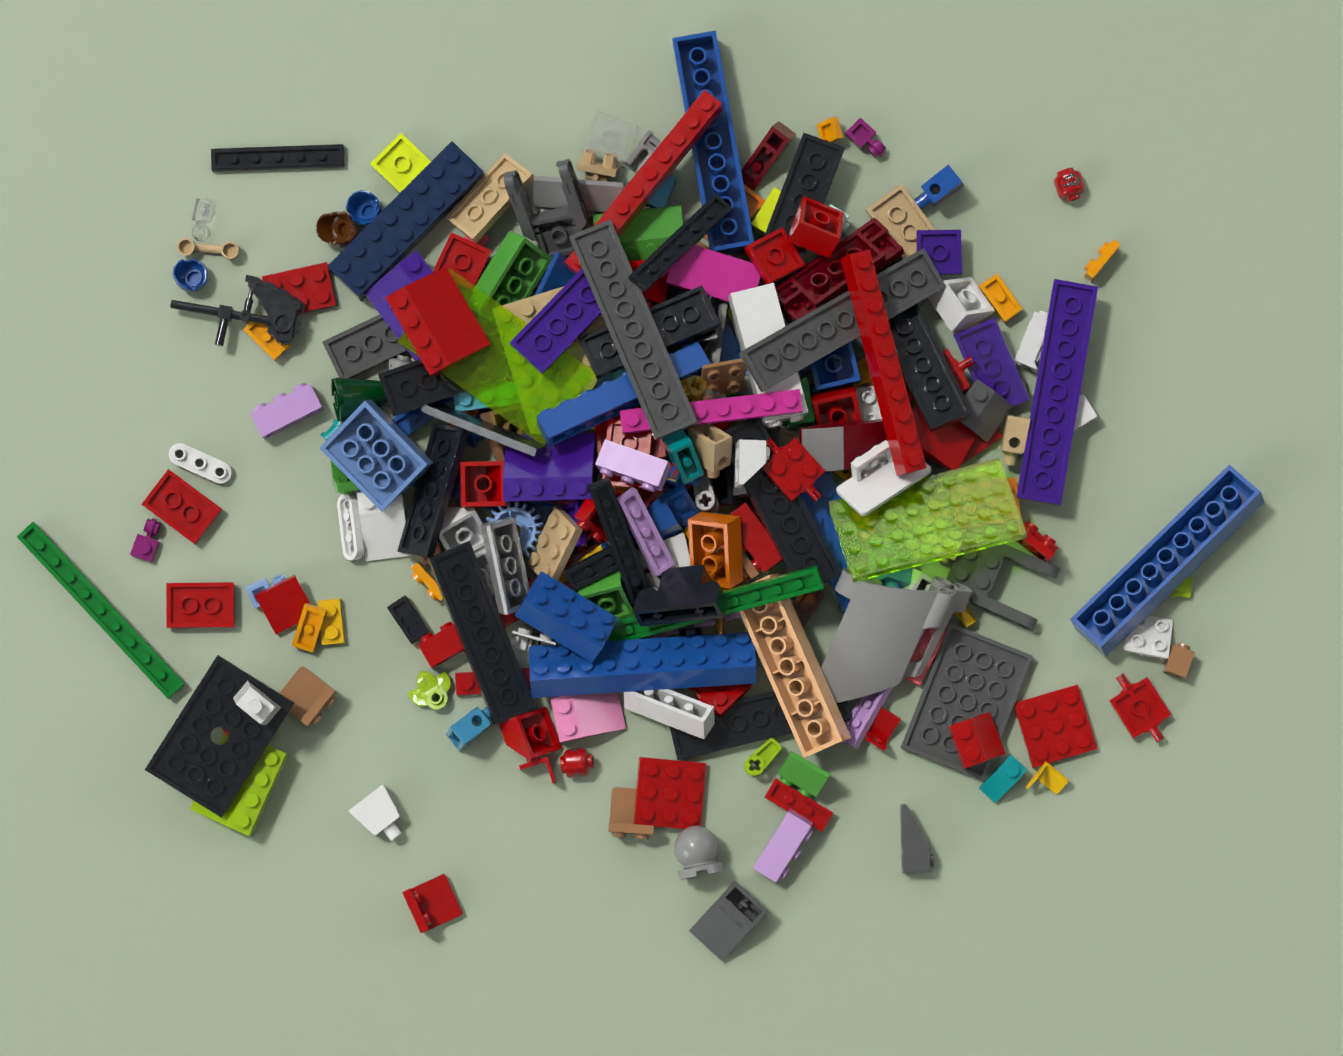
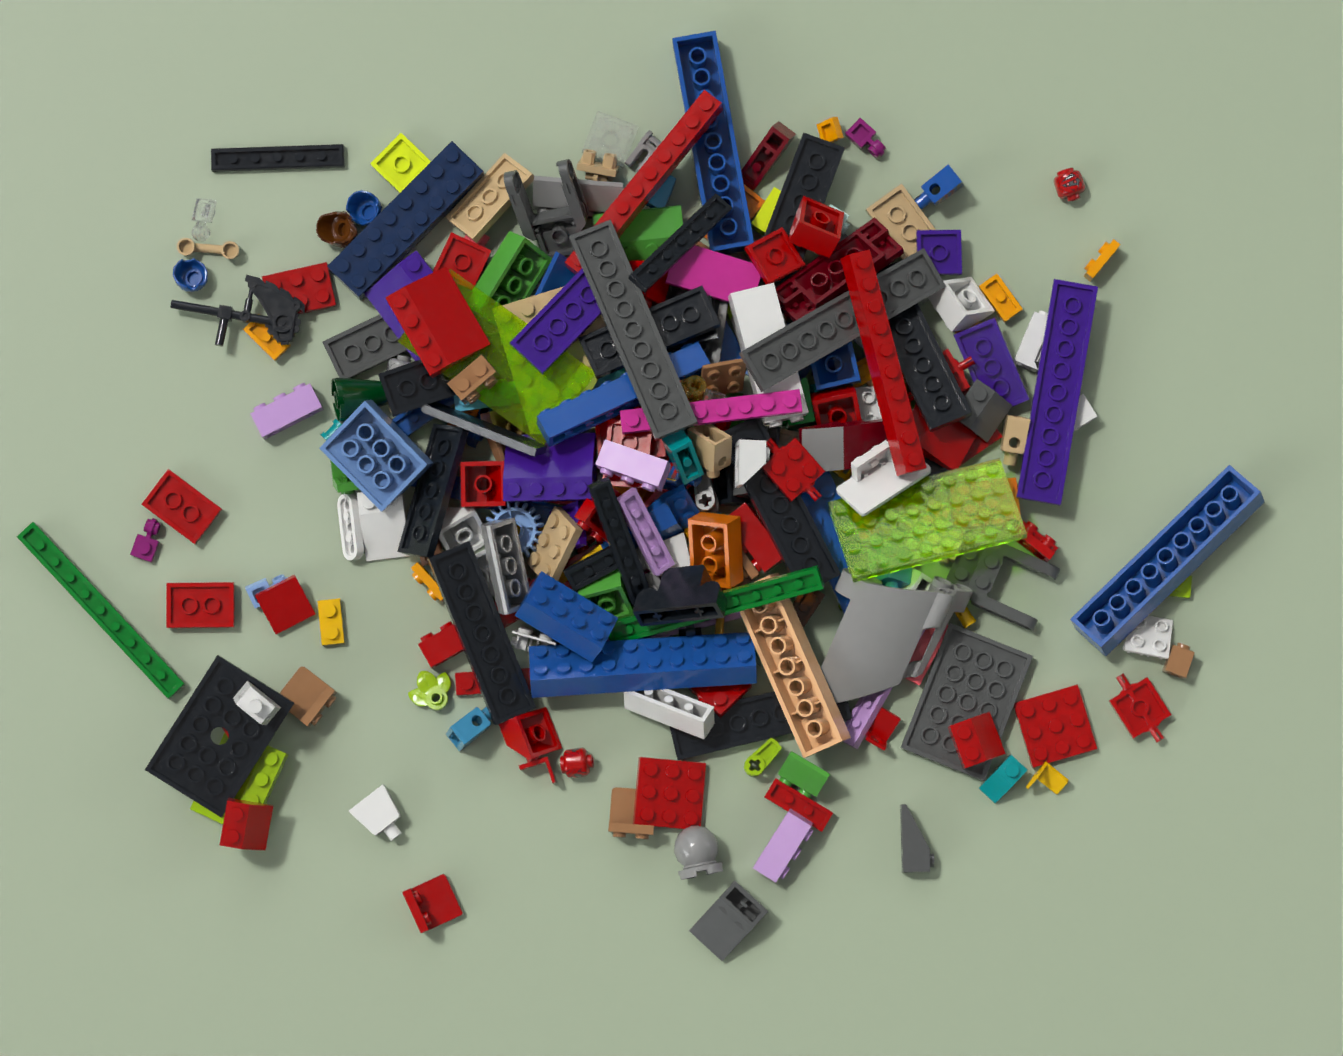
white plate [168,443,232,484] -> none
light orange plate [292,603,327,653] -> none
black plate [387,595,430,645] -> none
bright pink slope [550,692,626,743] -> none
none -> red slope [219,798,274,850]
none -> medium nougat bracket [447,354,499,405]

